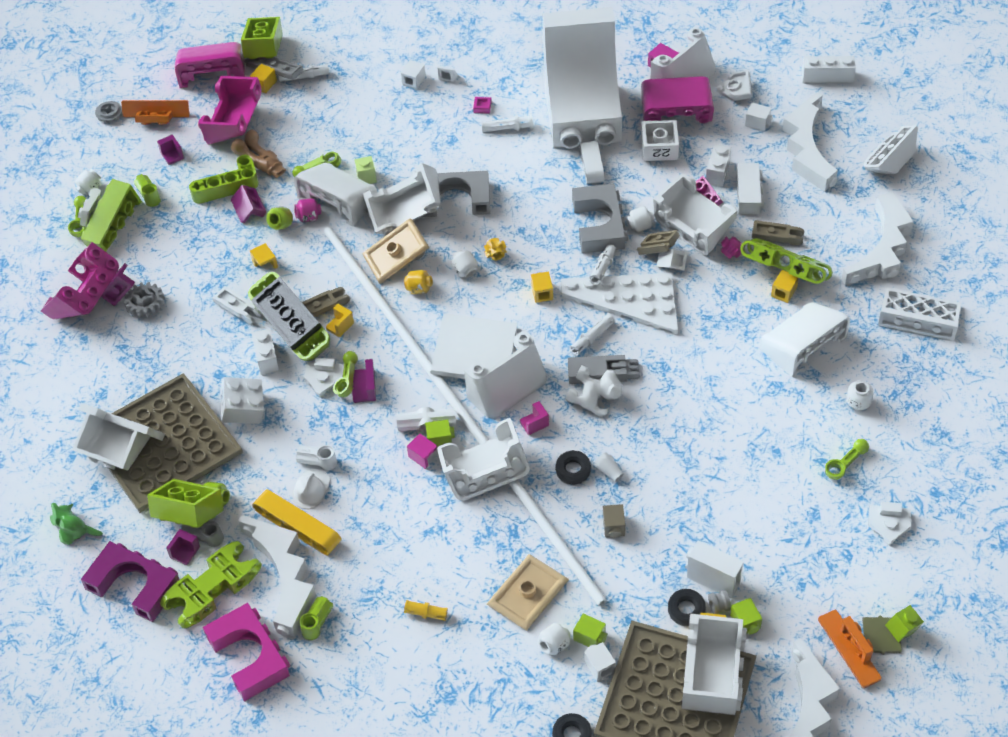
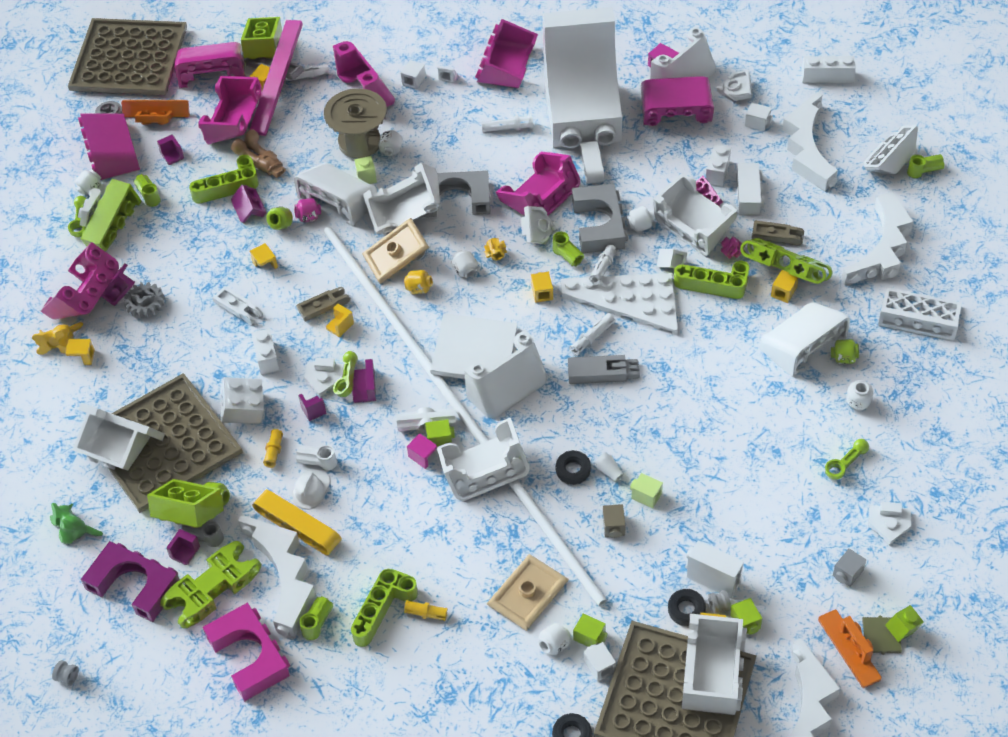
piece [248,272,330,361] -> none
lime piece [292,151,341,177] -> none
dark pink tile [473,97,492,114] -> none
dark pink panel [520,401,549,435] -> none
white animal [565,365,622,417] -> none
dark tan plate [637,230,680,255] -> none
white brick [641,120,679,161] -> none
none -> yellow animal [32,322,83,355]
none -> light grey wheel [52,660,79,686]
none -> yellow panel [65,339,95,365]
none -> dark tan plate [68,18,187,95]
none -> dark pink windscreen [78,113,140,180]
none -> dark pink tile [249,20,303,136]
none -> yellow pin [263,429,283,468]
none -> magenta panel [298,394,327,421]
none -> dark tan piece [324,88,387,158]
none -> dark pink windscreen [333,41,395,107]
none -> lime beam [351,568,418,647]
none -> white head [379,130,403,156]
none -> dark pink windscreen [475,19,538,88]
none -> dark pink windscreen [496,151,580,216]
none -> white plate [521,206,558,244]
none -> lime piece [552,231,584,267]
none -> yellowish green brick [630,473,663,508]
none -> lime beam [674,261,749,299]
none -> lime head [831,339,859,364]
none -> light grey brick [832,548,867,587]
none -> lime piece [907,154,945,178]

